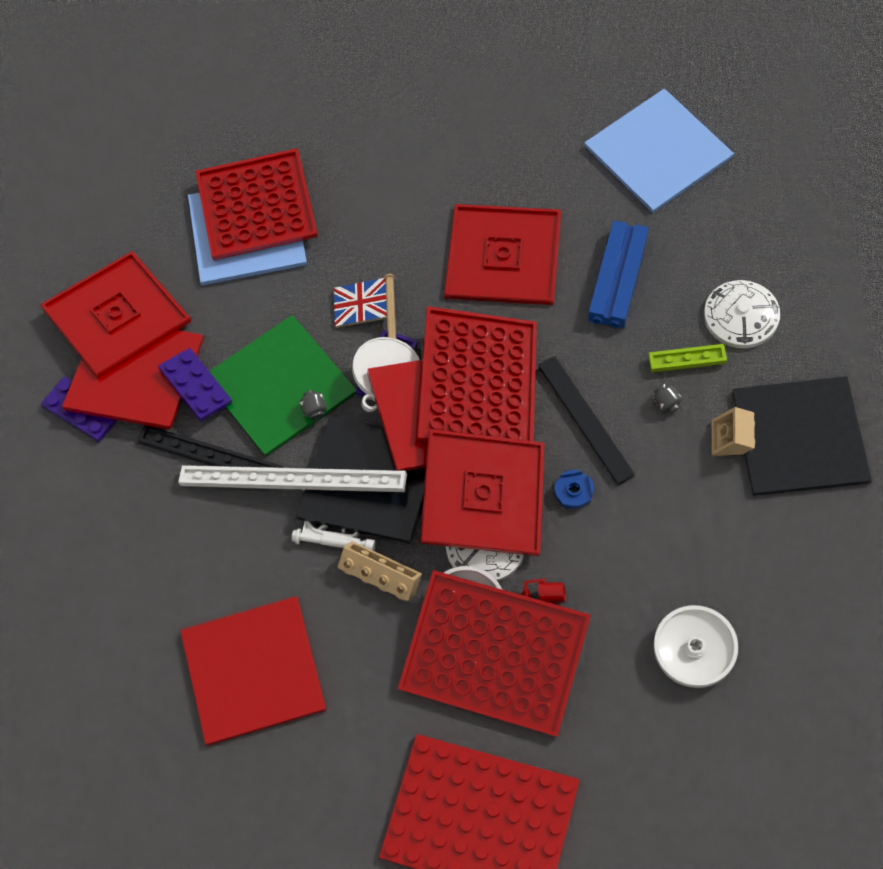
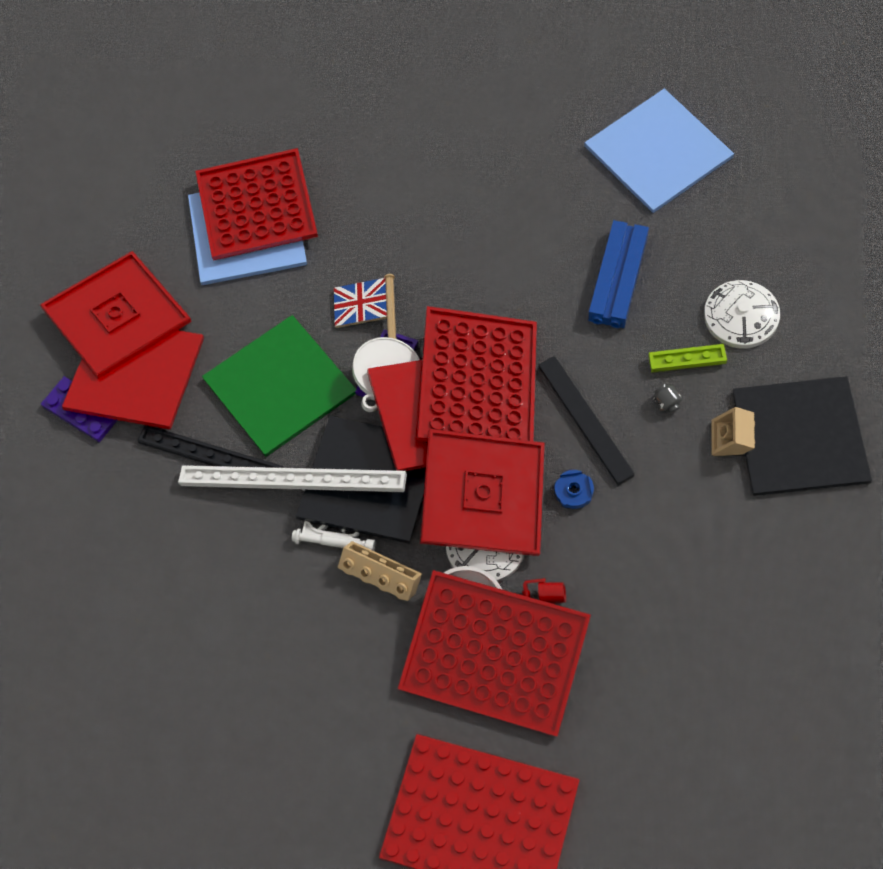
dark purple plate [158,348,232,422] -> none
red tile [180,596,327,746] -> none
dark grey head [299,390,327,420] -> none
red tile [444,204,561,305] -> none
white dish [654,605,738,688] -> none

